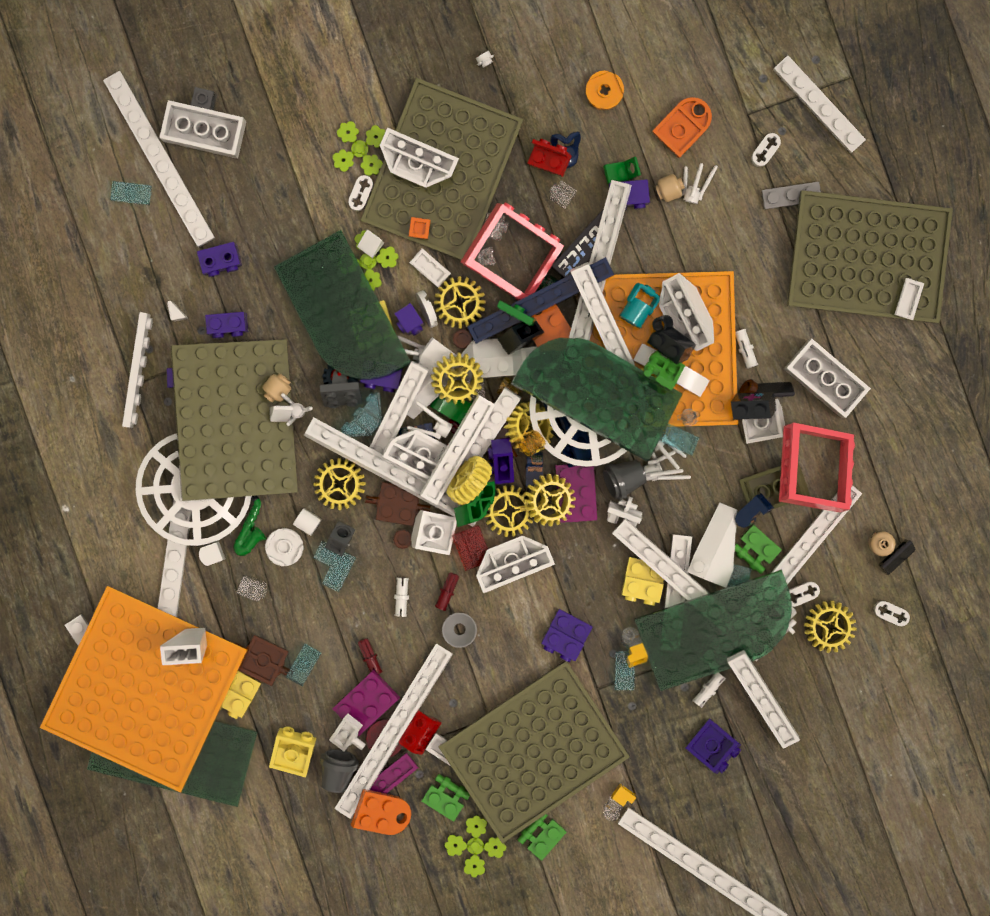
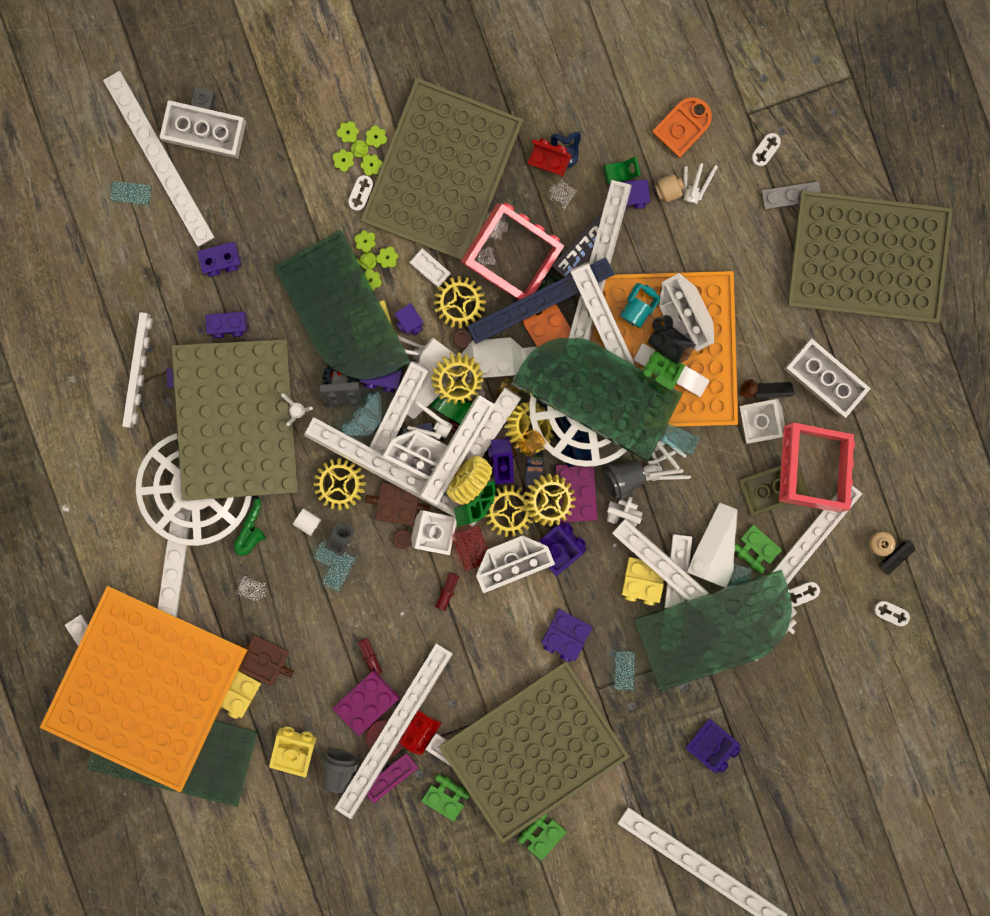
white slope [160,628,207,665] -> none
white slope [167,301,188,322] -> none
white piece [199,542,225,566] -> none
tan head [262,373,291,403] -> none
white tile [265,528,304,566] -> none
white slope [270,406,293,422] -> none
clear light blue plate [286,644,321,687] -> none
white plate [329,714,366,751] -> none
orange plate [351,789,411,835] -> none
white slope [357,229,384,258] -> none
white wedge [380,128,459,188] -> none
white pin [394,577,409,617] -> none
orange plate [409,217,431,240] -> none
white tile [416,290,438,328] -> none
light grey piece [442,613,477,648] -> none
lime plant [445,815,506,877] -> none
white plate [476,51,494,68] -> none
green plate [497,300,536,326] -> none
black brick [498,317,544,355] -> none
light orange plate [585,70,624,110] -> none
leg [603,784,636,821] -> none
leg [621,627,648,668] -> none
clear plate [677,409,700,426] -> none
white pin [693,671,726,708] -> none
white plate [727,650,800,749] -> none
black brick [731,392,776,420] -> none
white pin [735,329,758,369] -> none
dark blue leg [735,493,774,528] -> none
white plate [773,56,866,154] -> none
light yellow gear [804,601,857,653] -> none
white tile [894,278,924,320] -> none
none -> dark purple plate [538,521,587,576]

